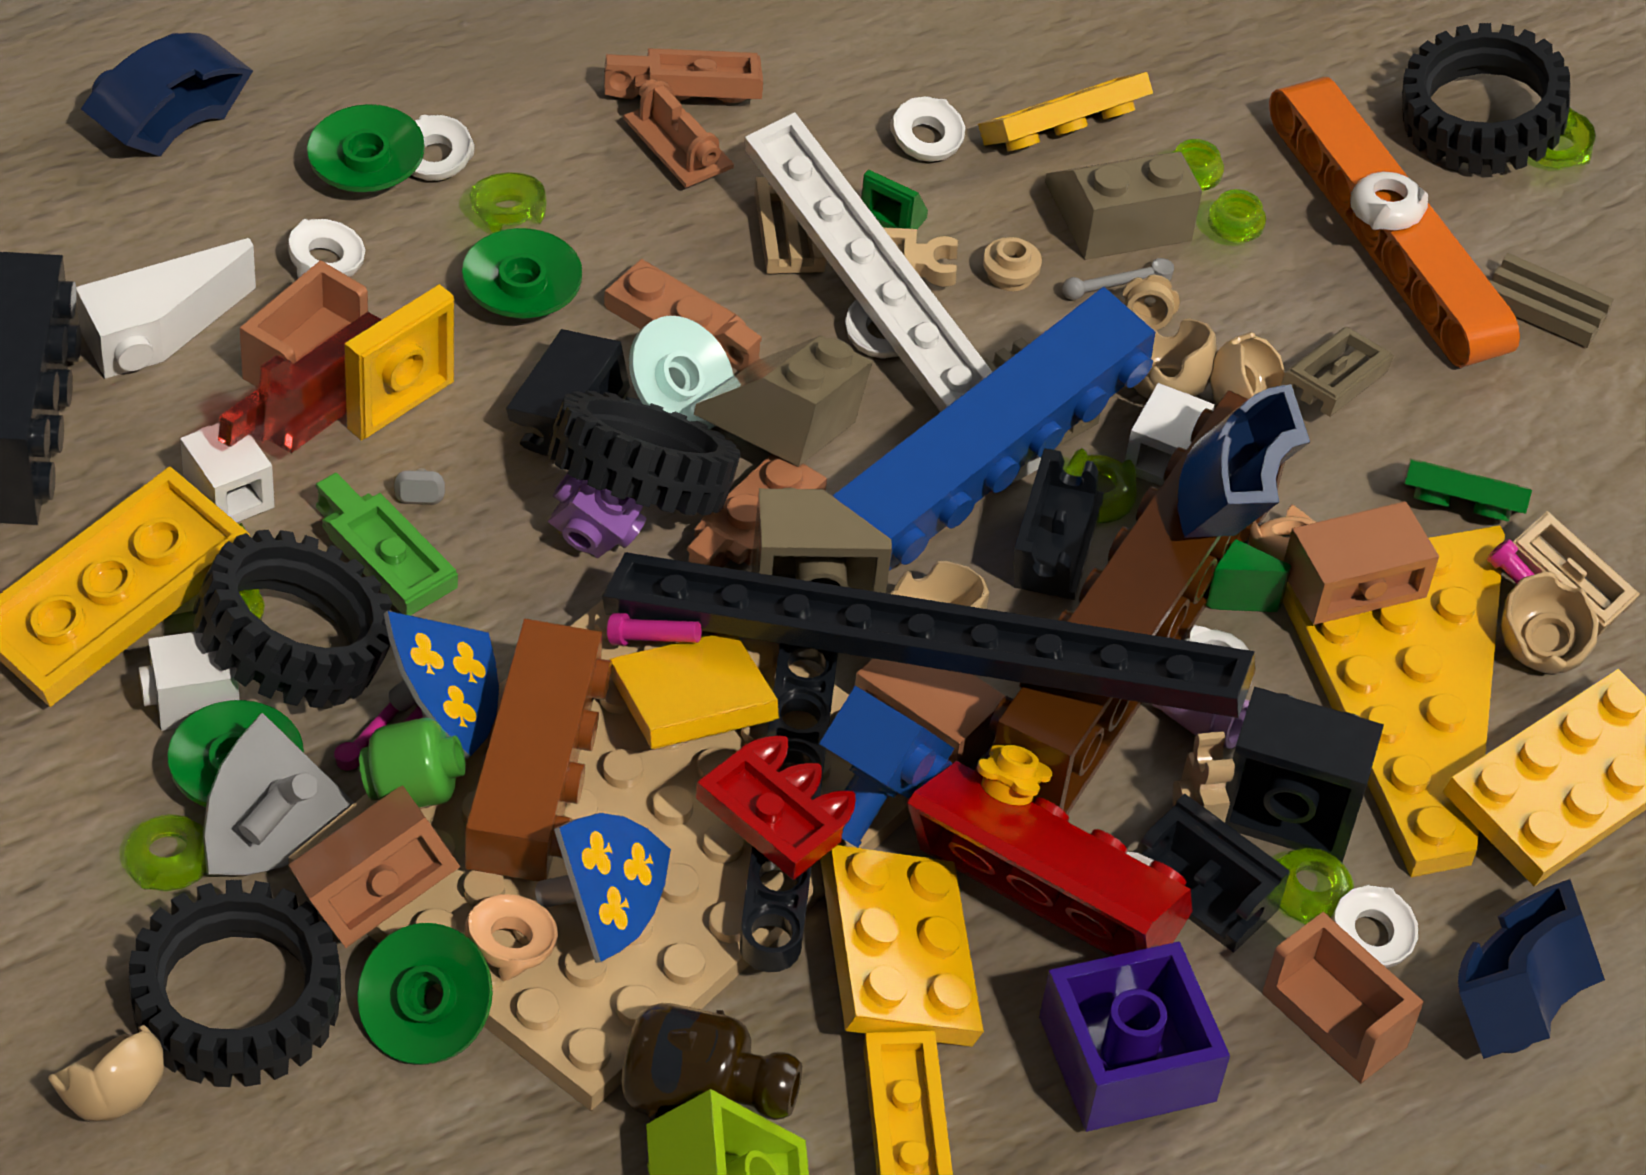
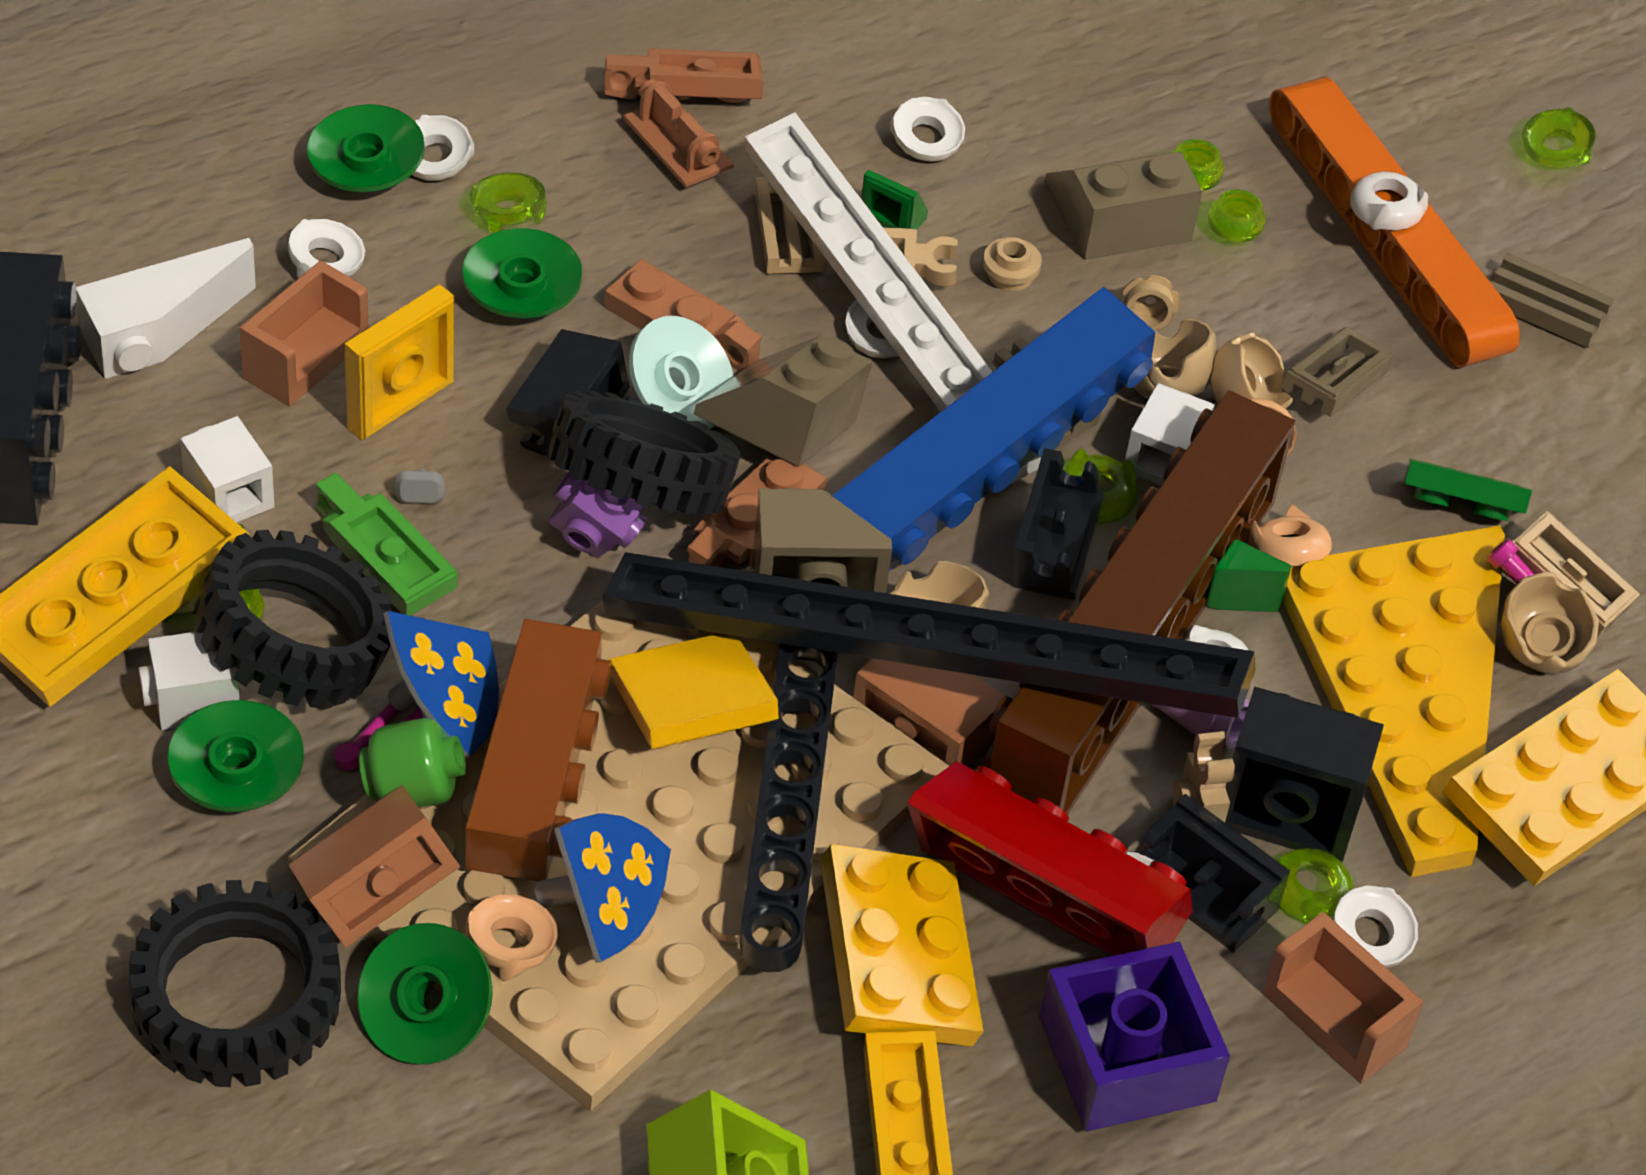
tan hair [47,1025,164,1121] -> none
dark blue brick [81,33,253,157] -> none
clear neon green piece [124,814,206,891] -> none
light grey shield [203,713,355,876] -> none
clear red piece [218,312,382,454] -> none
dark pink piece [607,613,702,646] -> none
dark brown piece [621,1003,802,1121] -> none
red plate [696,736,856,880] -> none
blue brick [819,686,955,848] -> none
yellow plate [976,745,1052,806] -> none
yellow plate [978,72,1153,152] -> none
light grey hinge [1062,258,1174,300] -> none
dark blue brick [1177,385,1310,538] -> none
nougat panel [1284,501,1439,625] -> none
black tyre [1402,23,1570,174] -> none
dark blue brick [1458,879,1605,1059] -> none

